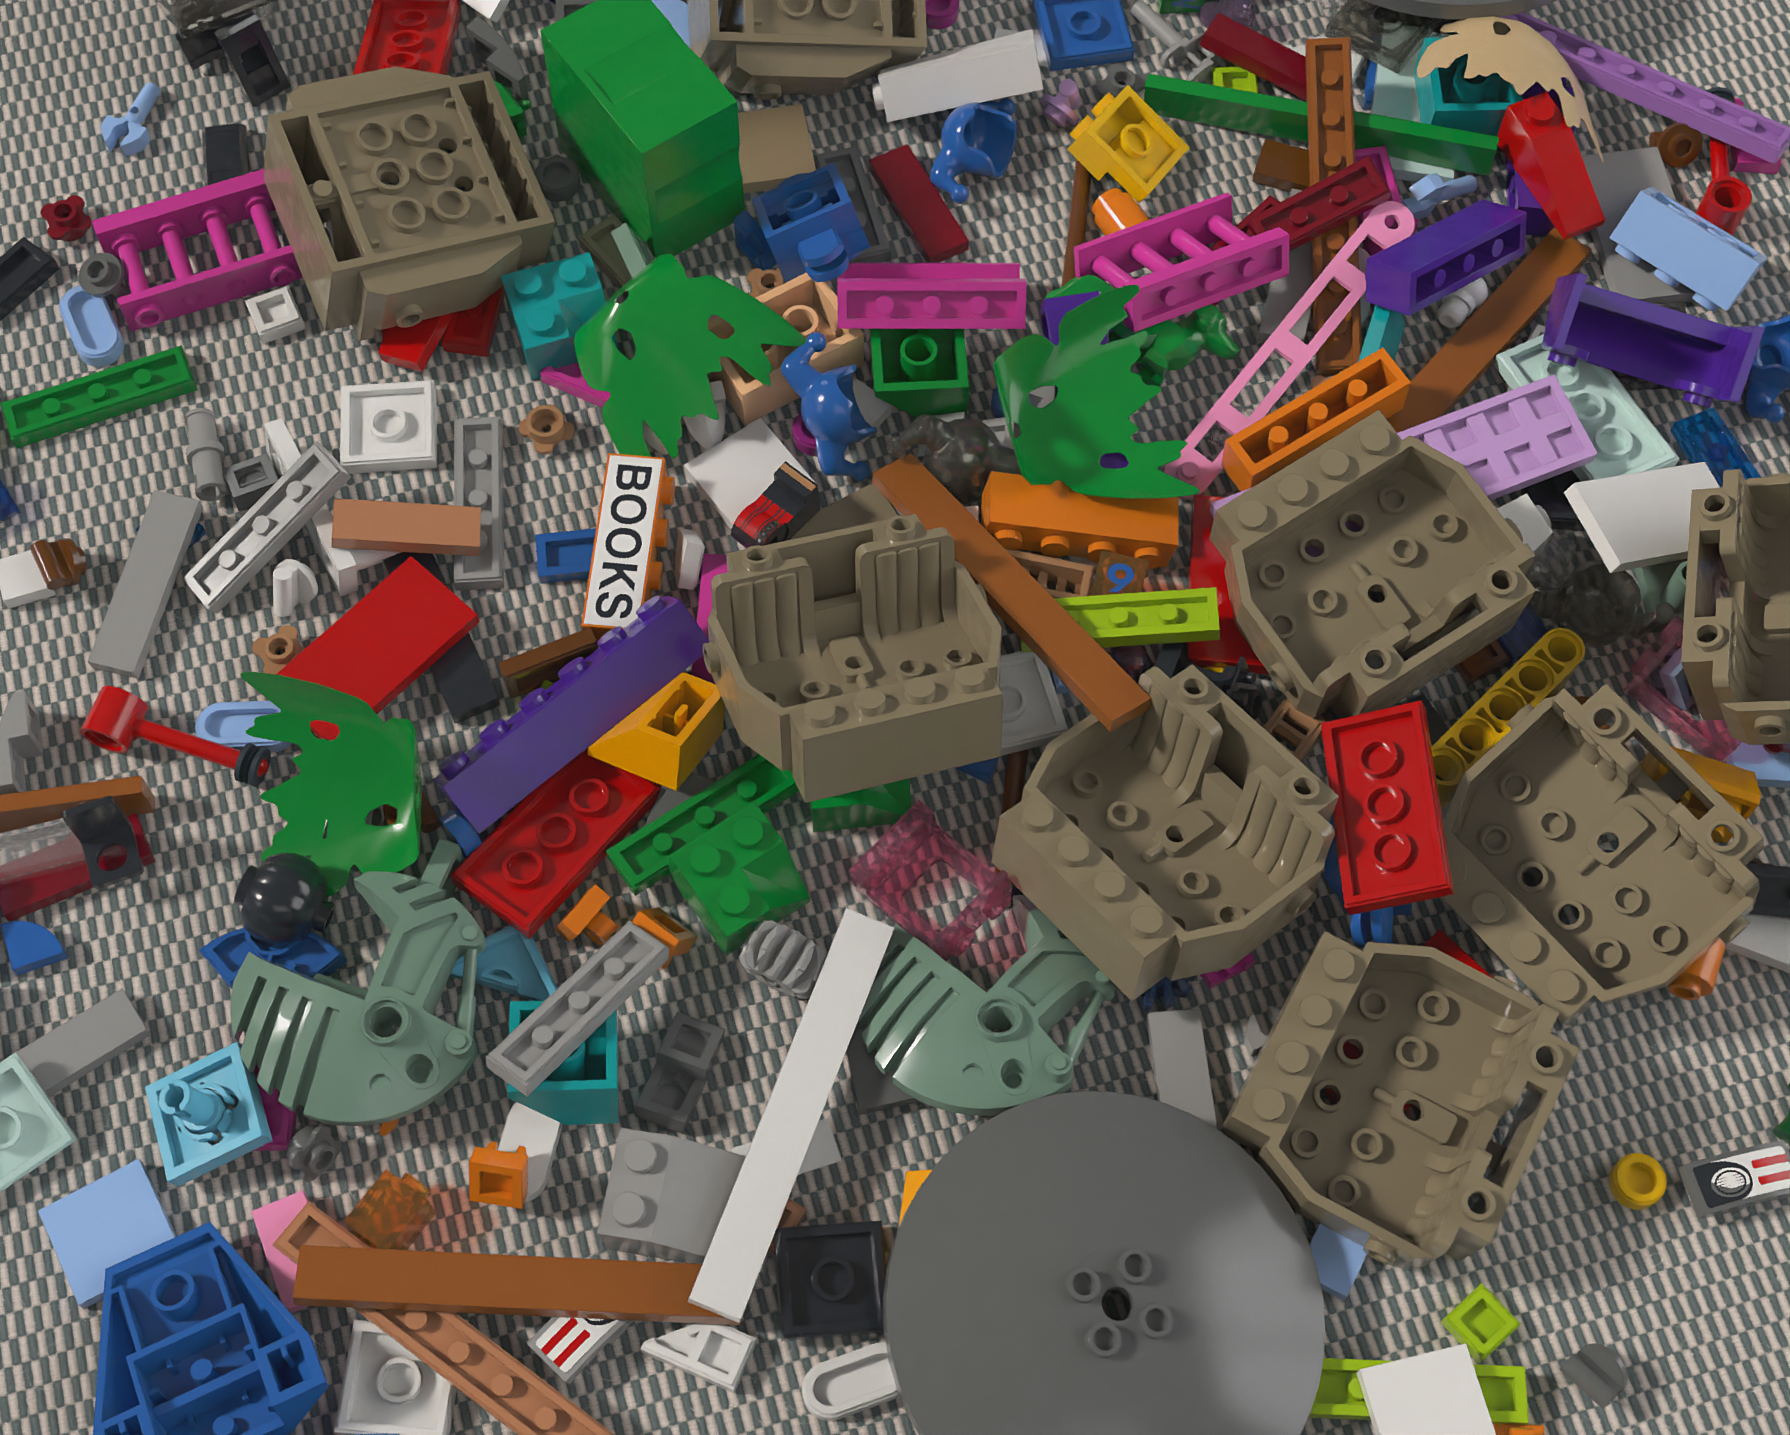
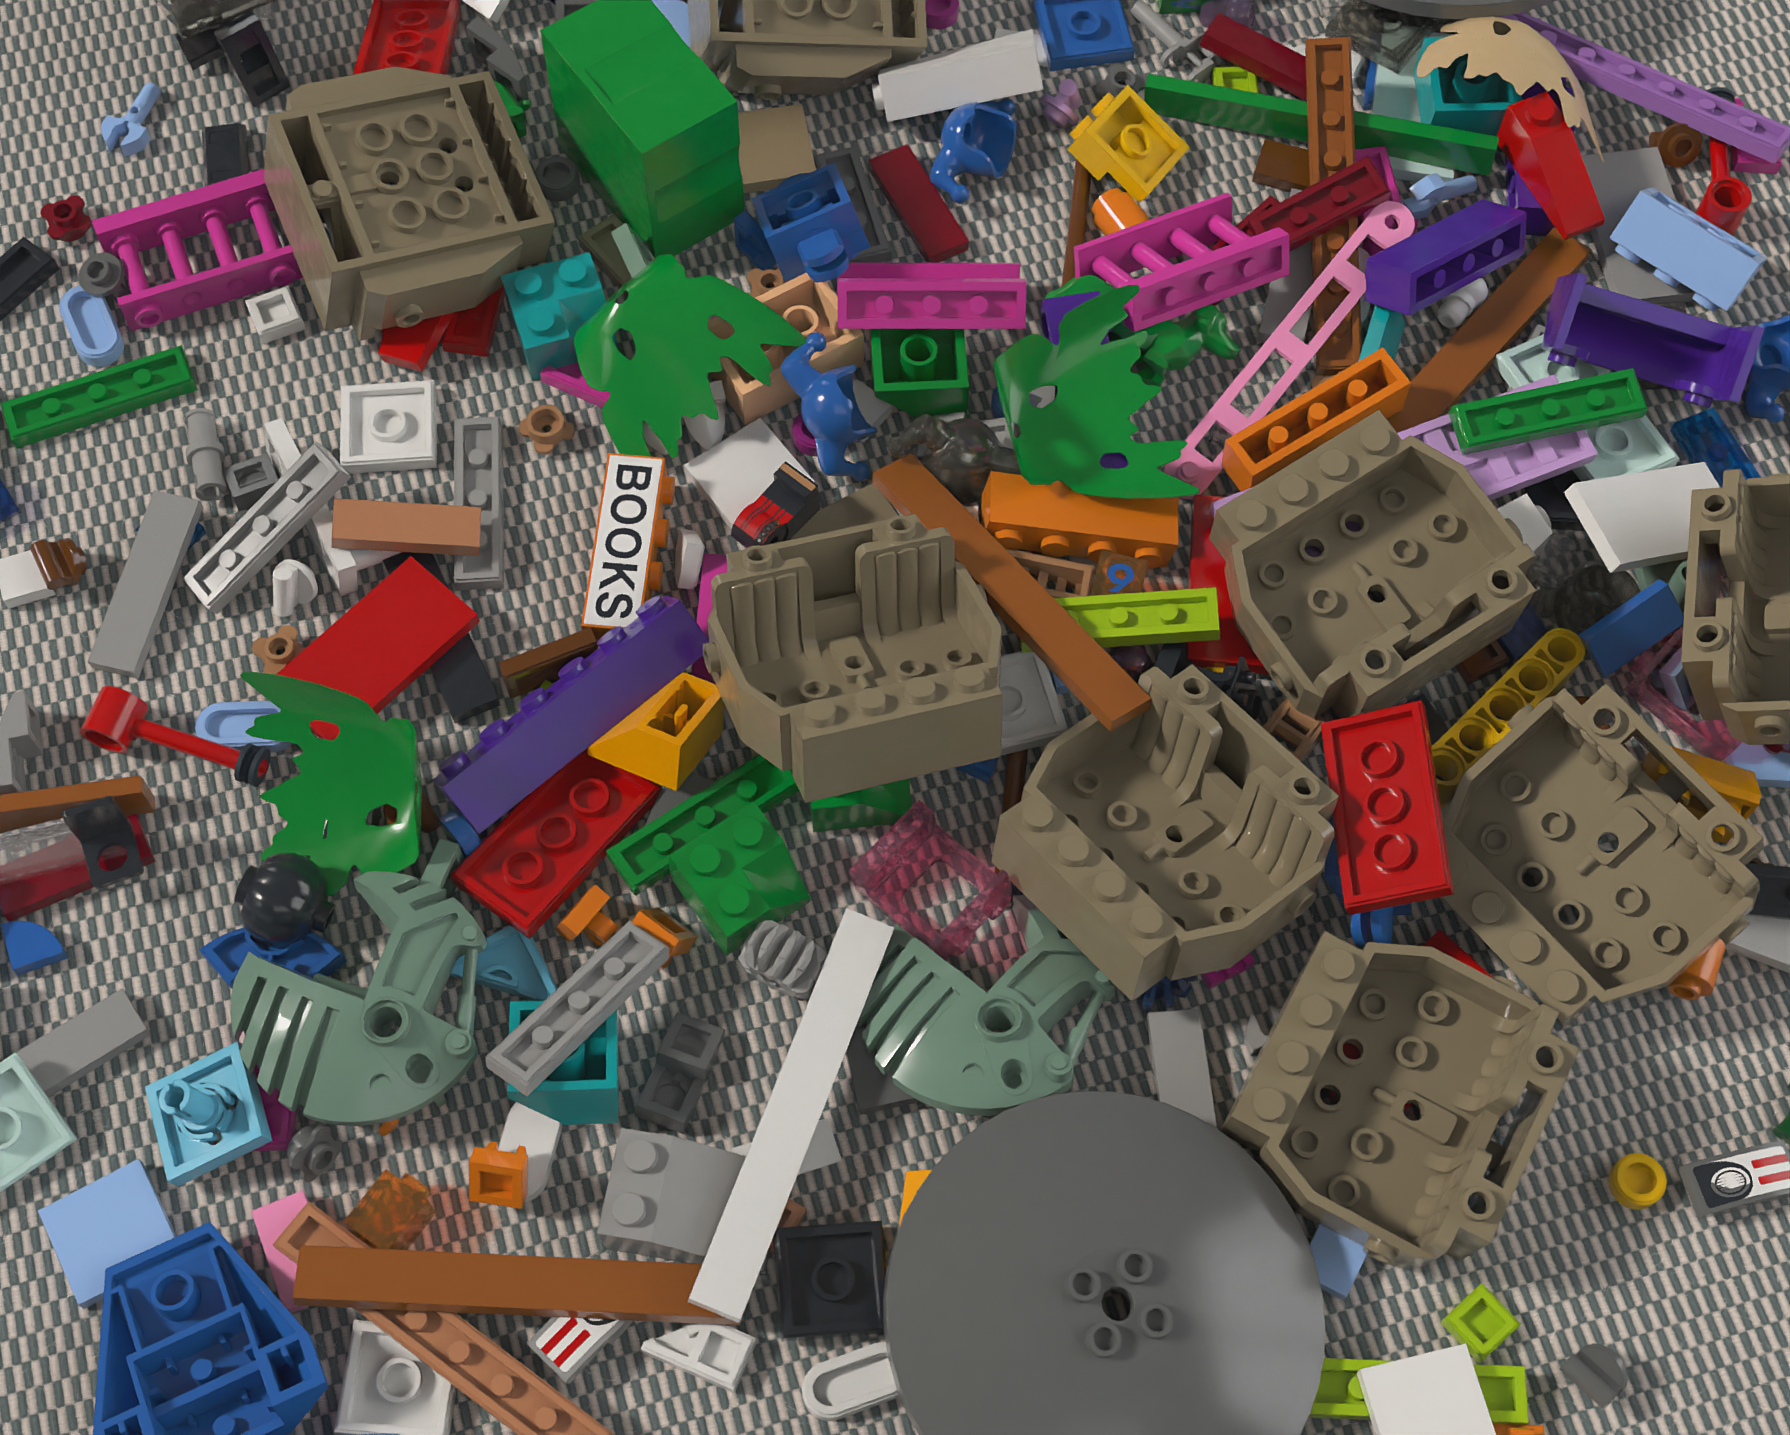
blue tile [535,528,596,584] -> none
none -> green tile [1449,368,1648,455]
none -> blue tile [1578,579,1684,677]

